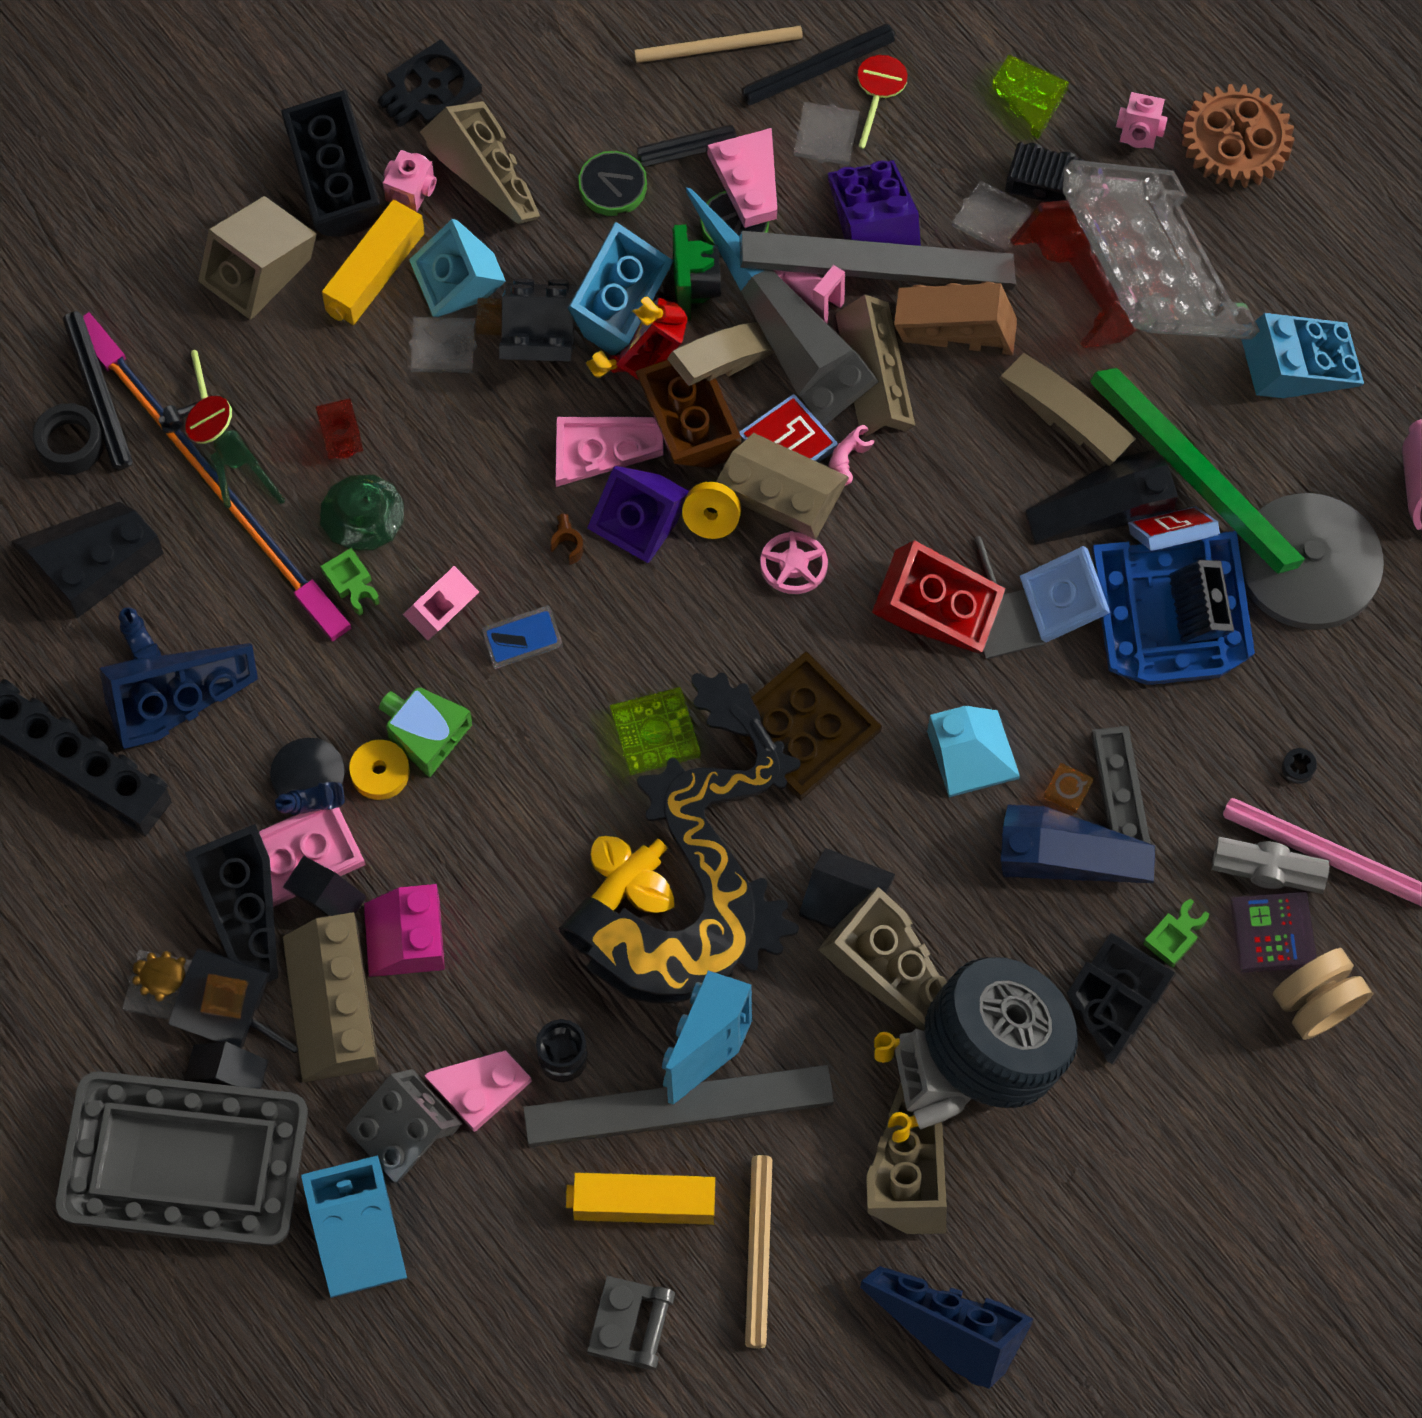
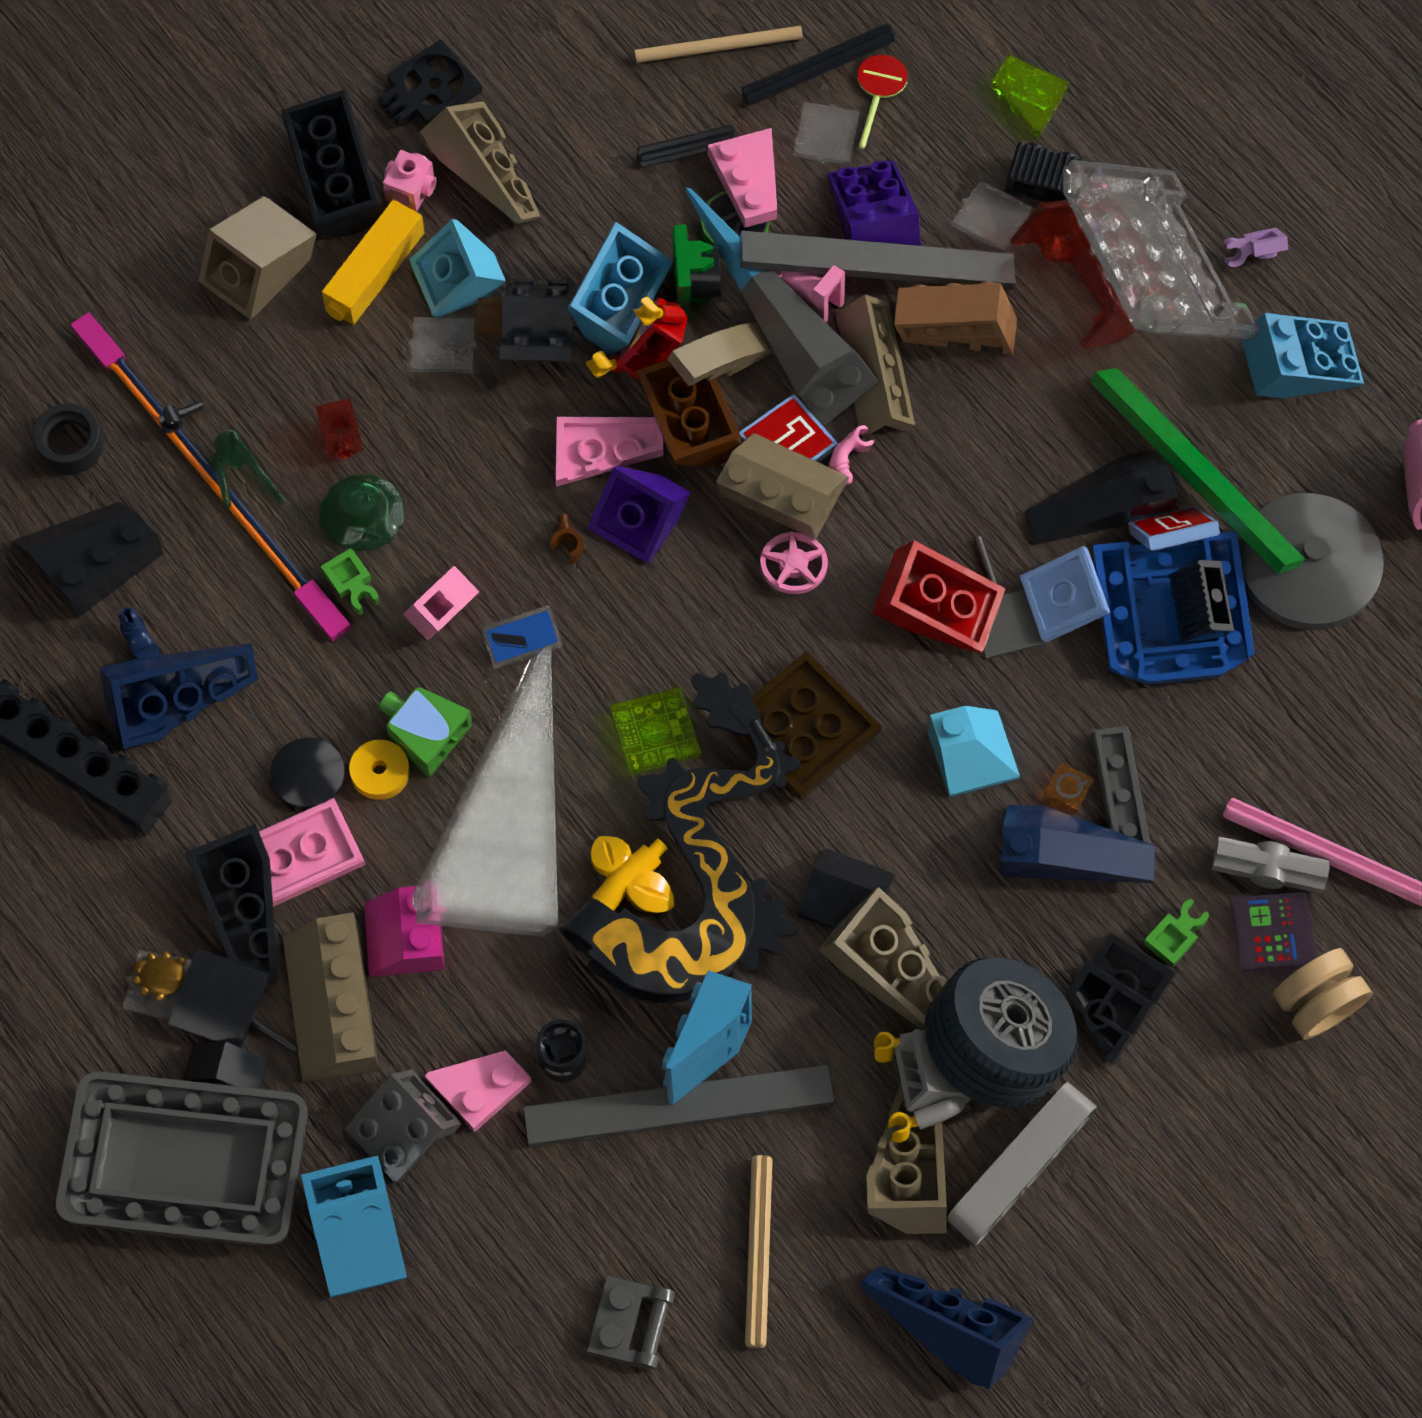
black axle [63,311,133,470] -> none
red piece [185,350,232,444] -> none
clear orange tile [200,974,248,1020] -> none
dark blue piece [275,782,345,815] -> none
black slope [283,856,367,916] -> none
yellow brick [566,1173,715,1225] -> none
black tile [578,151,647,216] -> none
yellow piece [682,482,741,539] -> none
dark tan slope [1000,353,1136,466] -> none
bright pink brick [1116,92,1168,149] -> none
nougat gear [1182,84,1294,188] -> none
black bush [1282,748,1317,784] -> none
none -> clear slope [412,646,558,937]
none -> light grey beam [946,1082,1097,1246]
none -> lavender plate [1223,228,1288,267]

